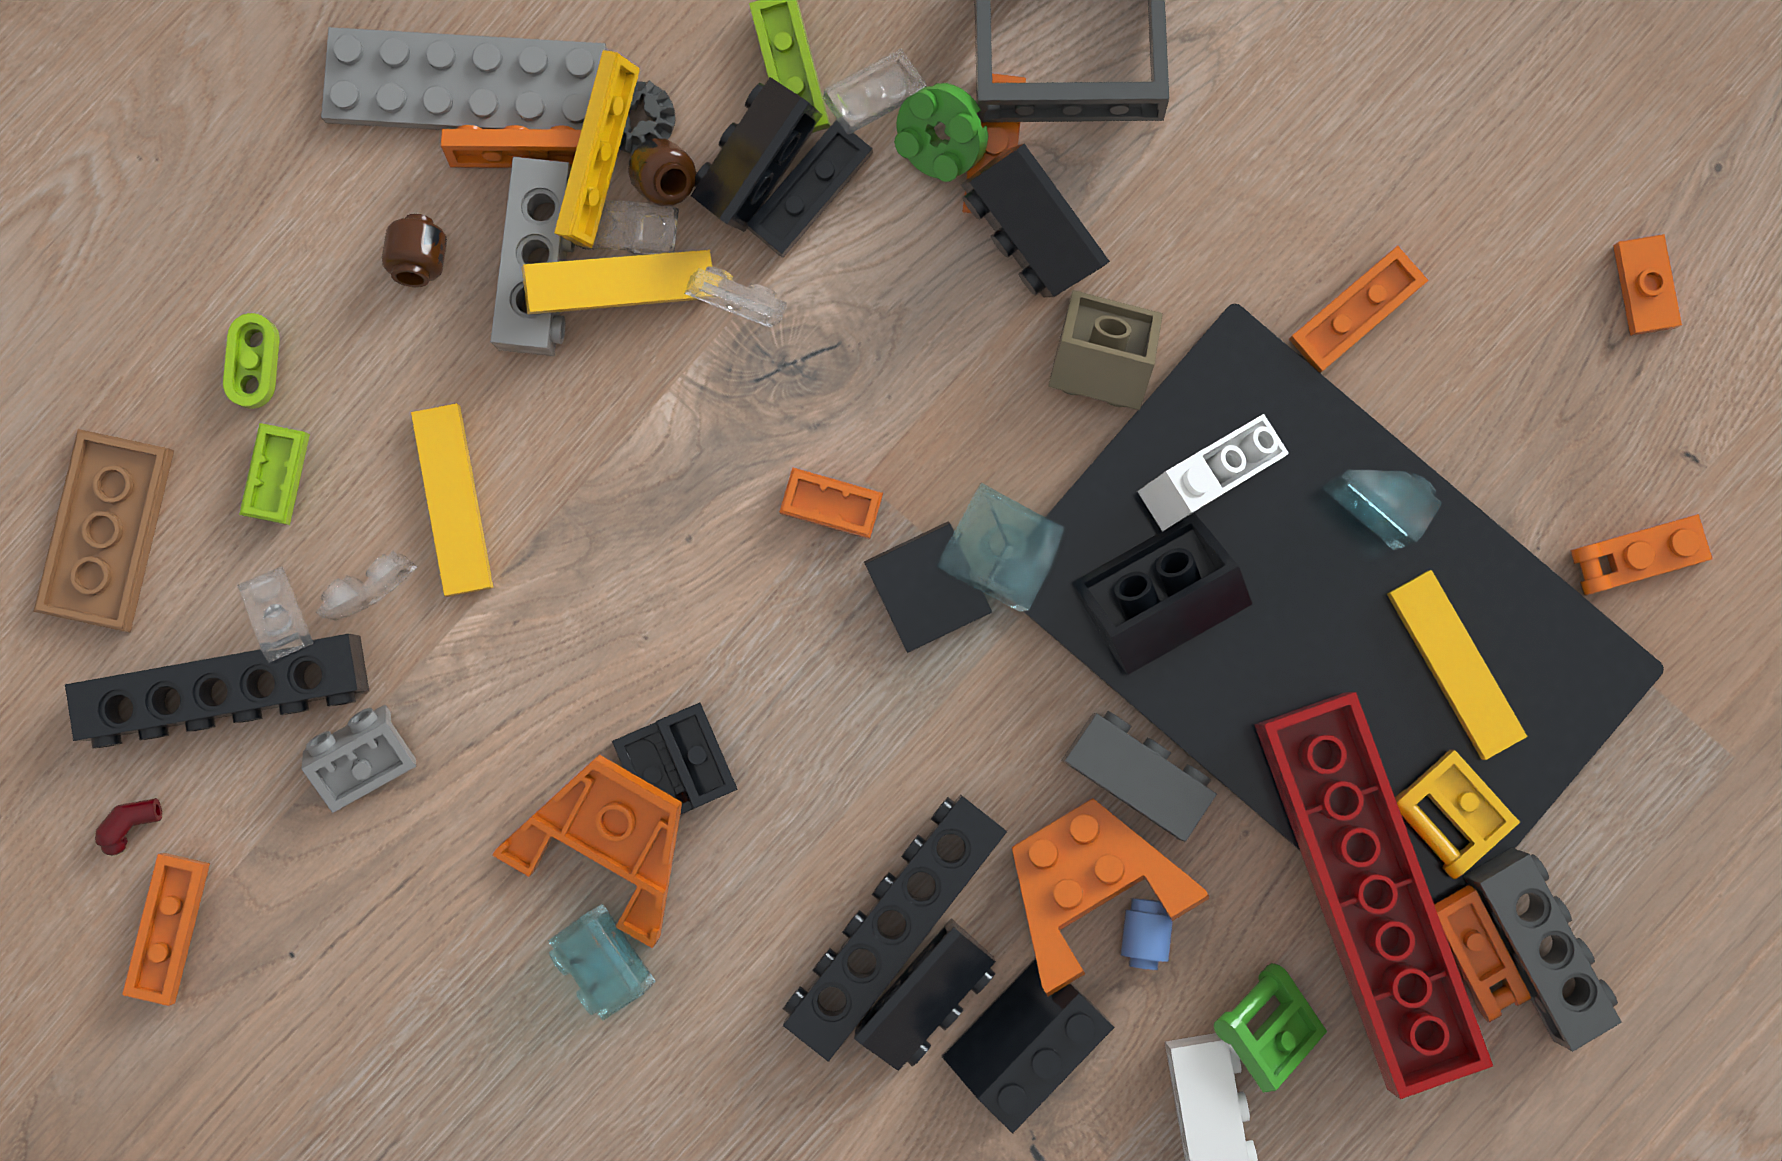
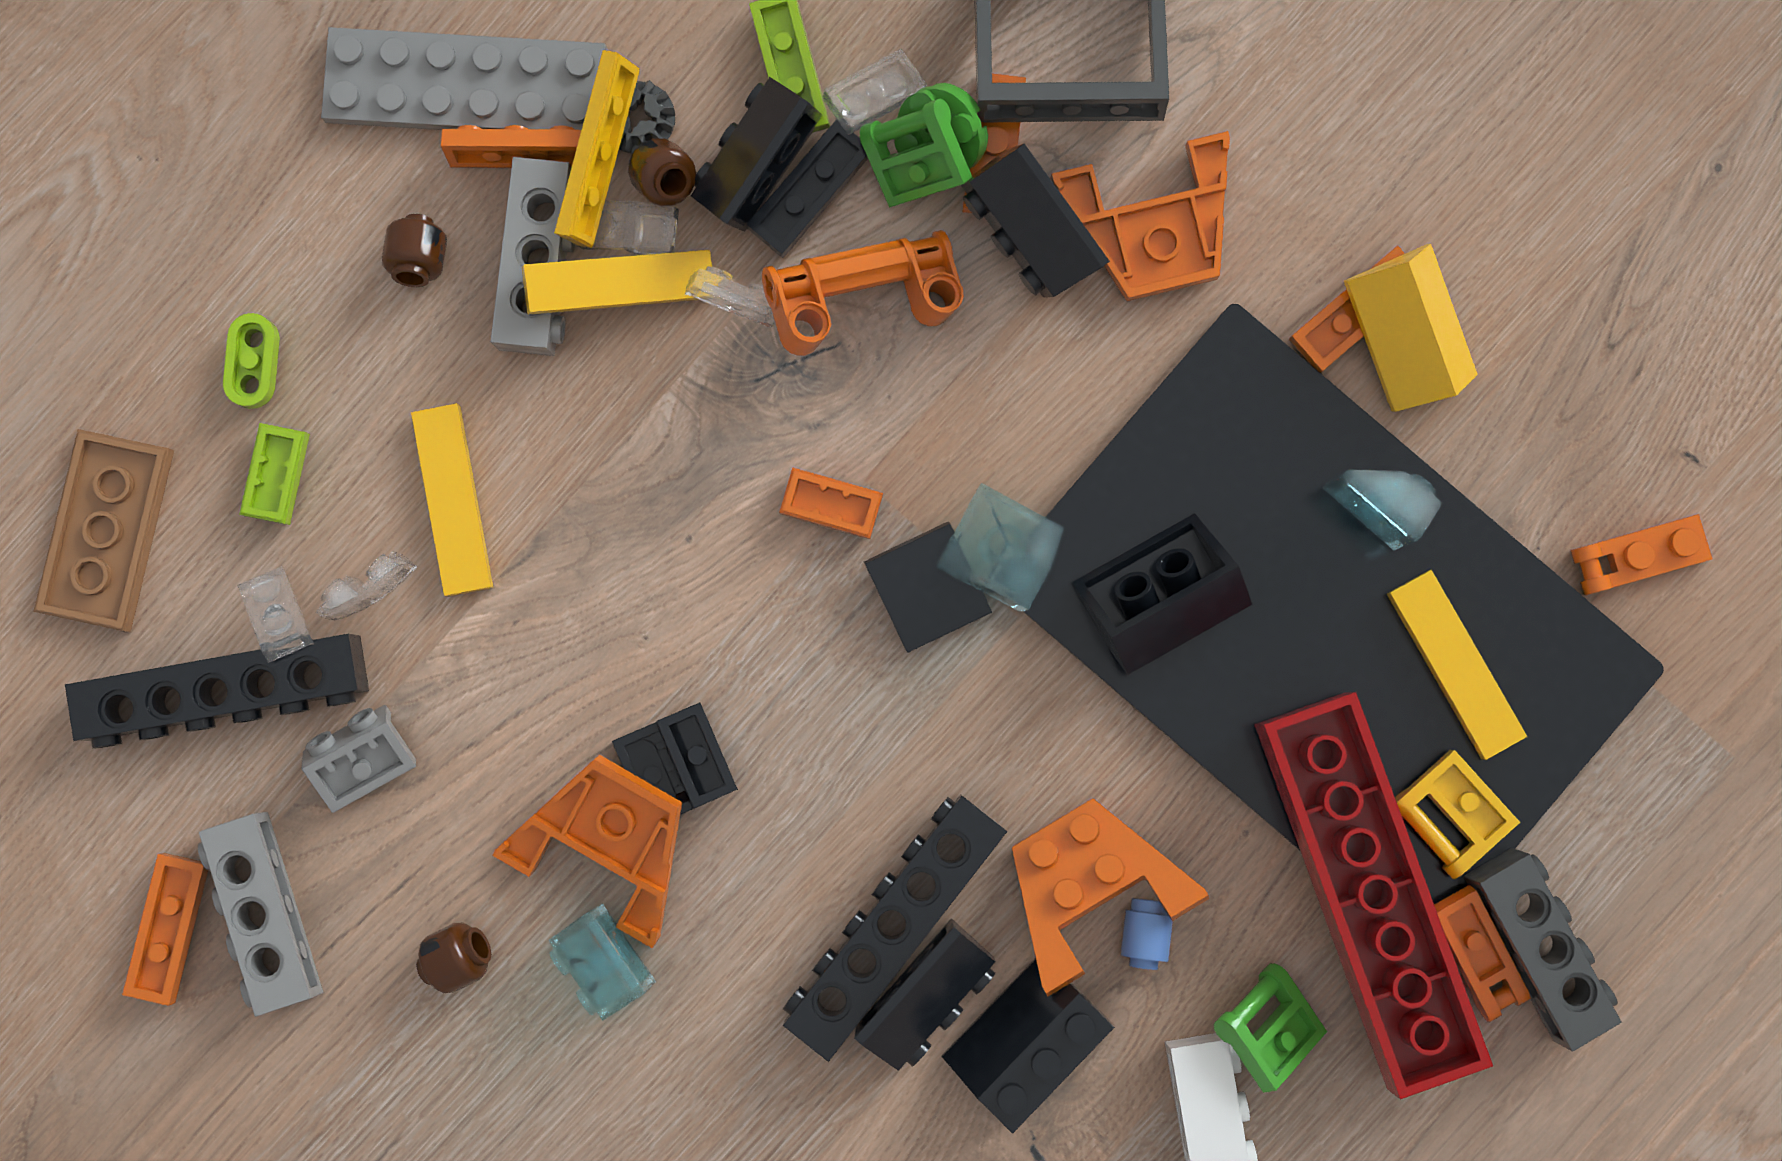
dark red arm [95,798,162,856] -> none
dark tan slope [1048,290,1163,410] -> none
dark grey brick [1061,711,1217,842] -> none
white slope [1137,414,1289,532] -> none
orange plate [1613,234,1682,336] -> none
none -> light grey brick [198,812,324,1017]
none -> reddish brown head [416,922,492,993]
none -> orange piece [762,230,964,356]
none -> bright green plate [859,98,973,208]
none -> orange wing [1050,131,1230,301]
none -> yellow slope [1344,244,1478,412]

